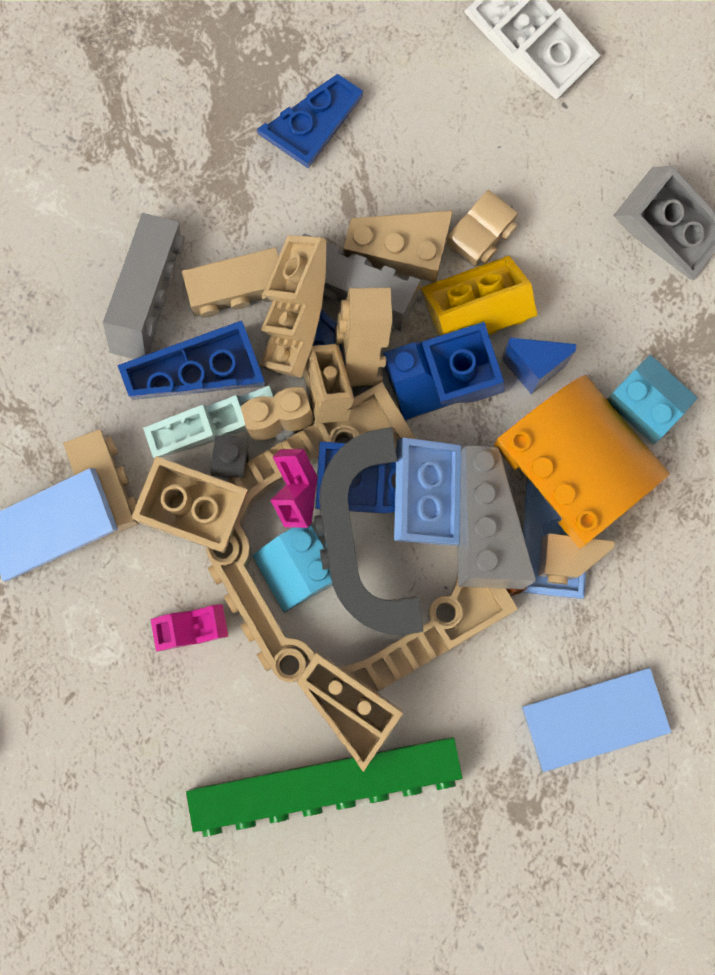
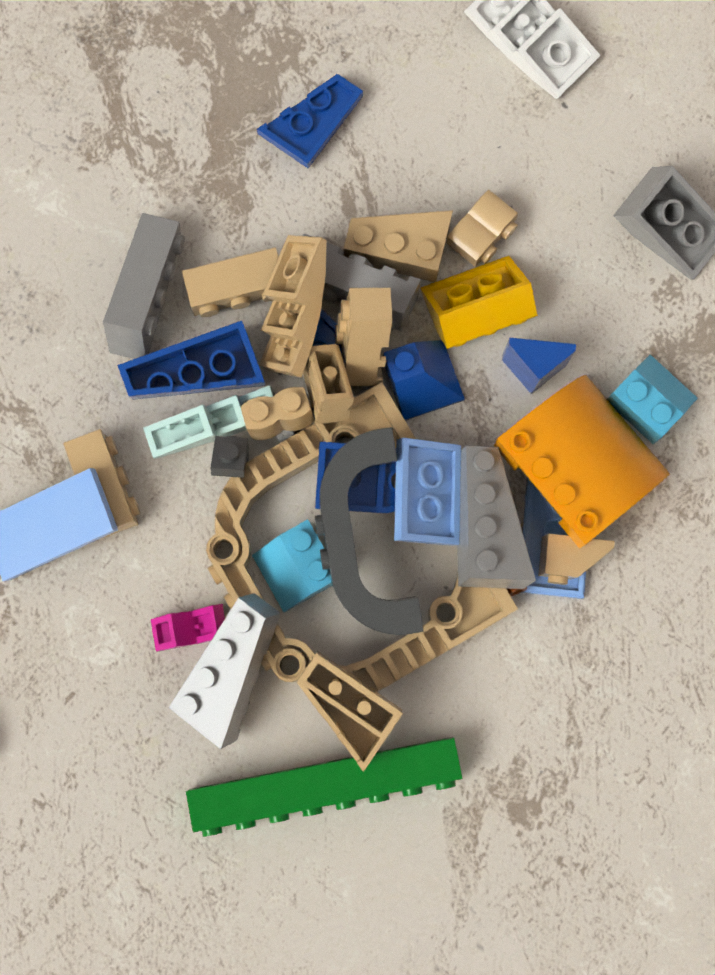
tan slope [131,456,249,553] -> none
dark pink slope [271,449,318,528] -> none
blue slope [422,322,505,404] -> none
light blue tile [522,668,672,772] -> none
none -> wedge [169,593,280,749]

